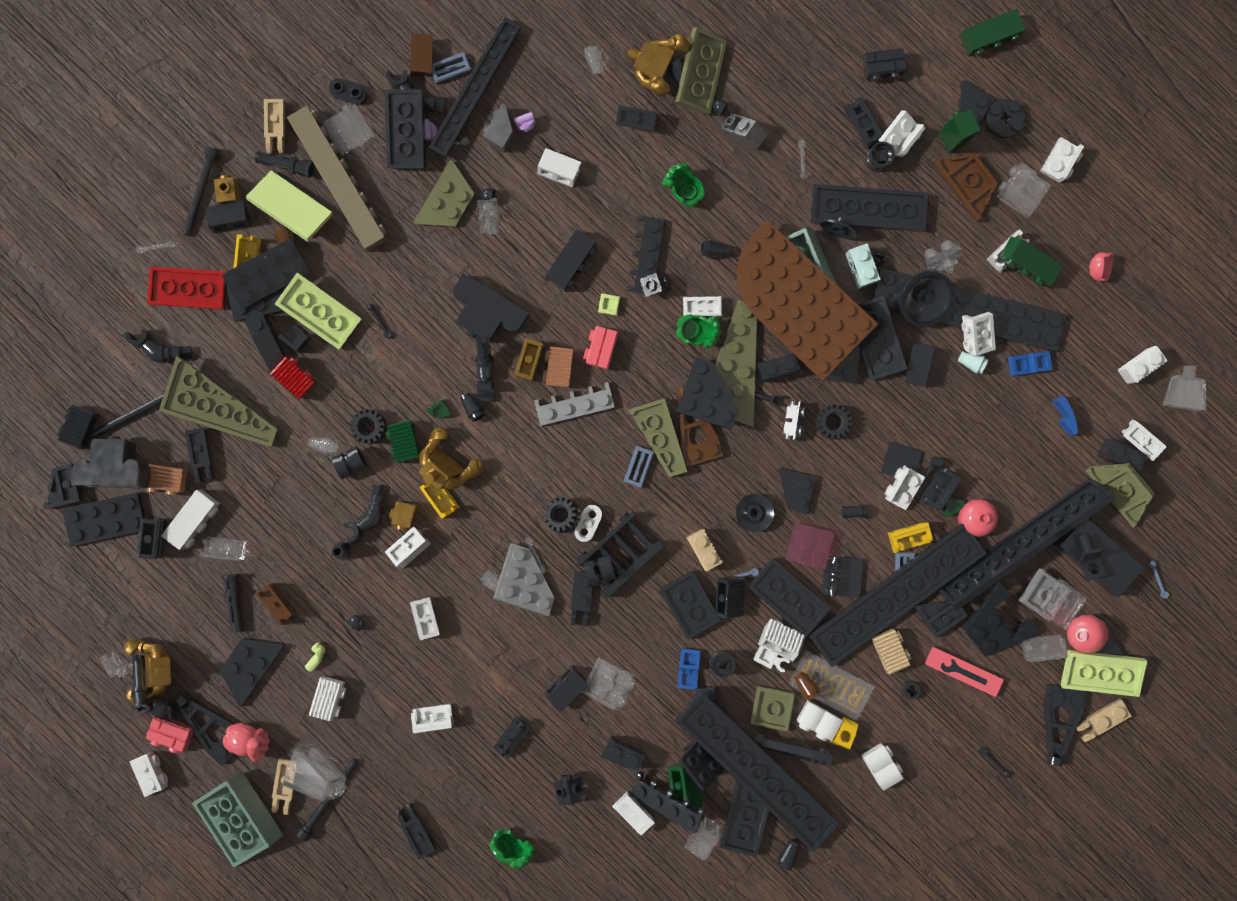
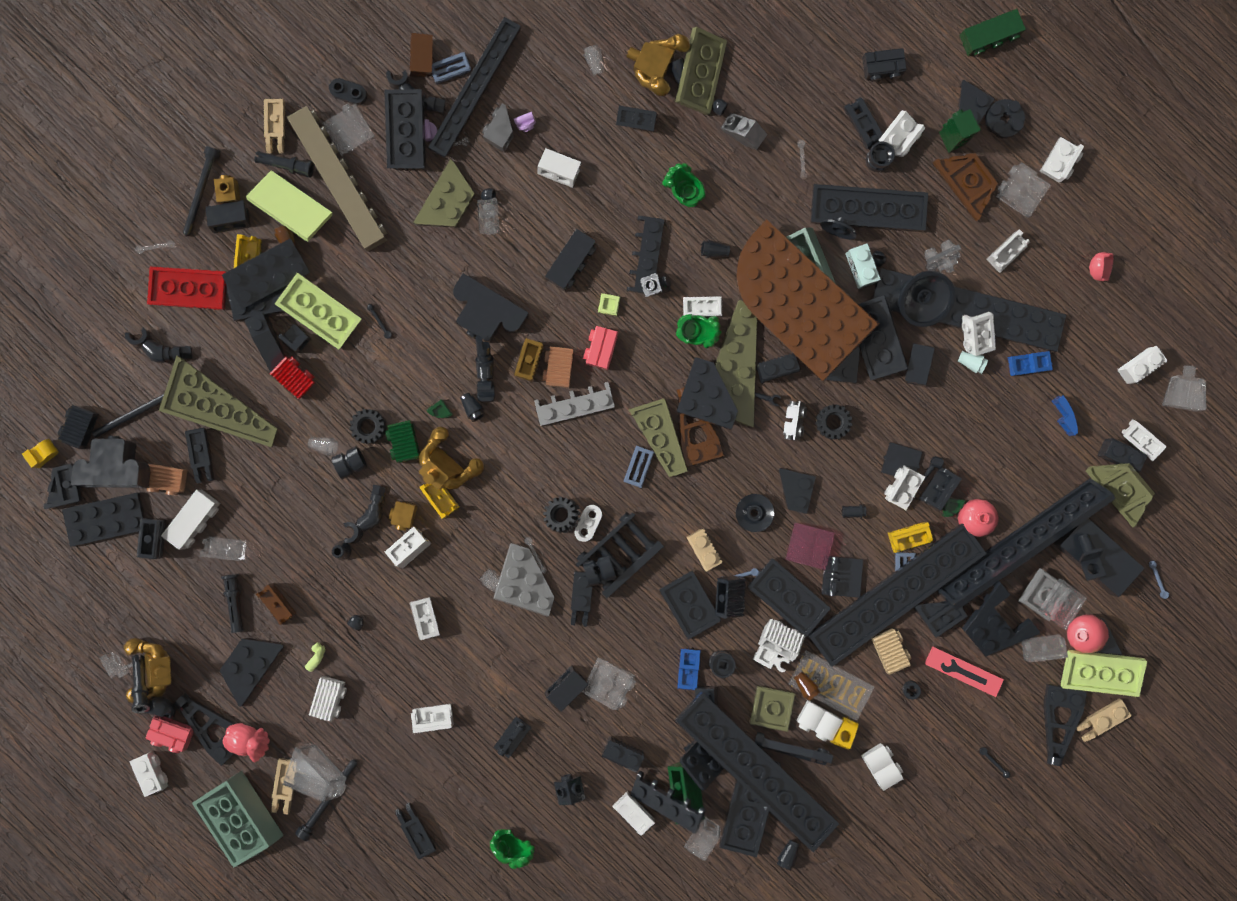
dark green brick [999,237,1063,287] -> none
none -> yellow leg [22,439,59,468]

